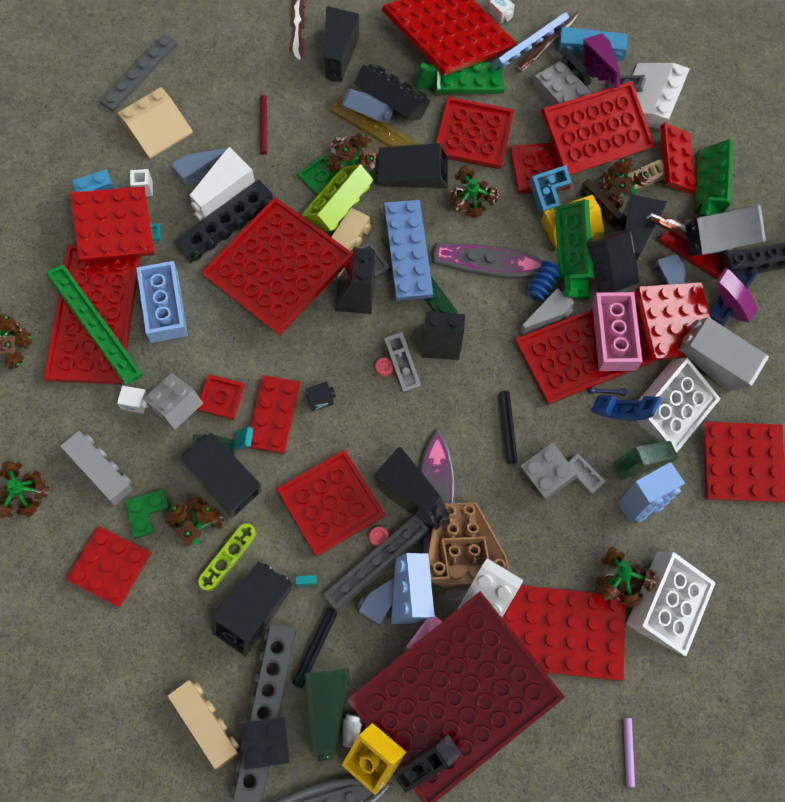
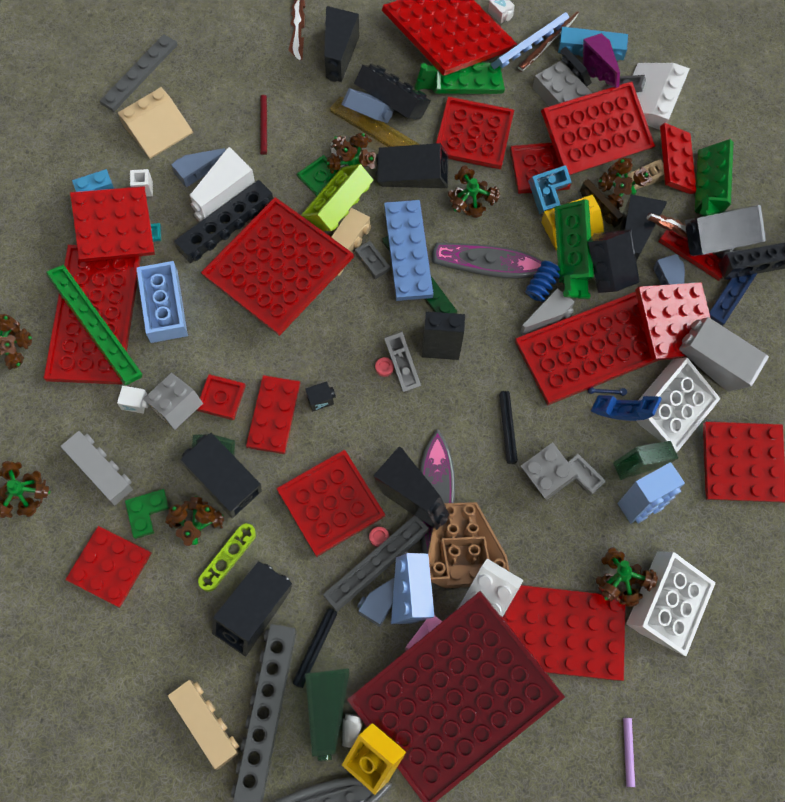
teal tile [233,427,253,450] -> none
black plate [241,717,290,770] -> none
teal tile [296,575,318,588] -> none
black slope [335,248,375,314] -> none
black slope [393,735,461,793] -> none
bright pink brick [592,292,642,371] -> none
magenta slope [716,268,758,323] -> none

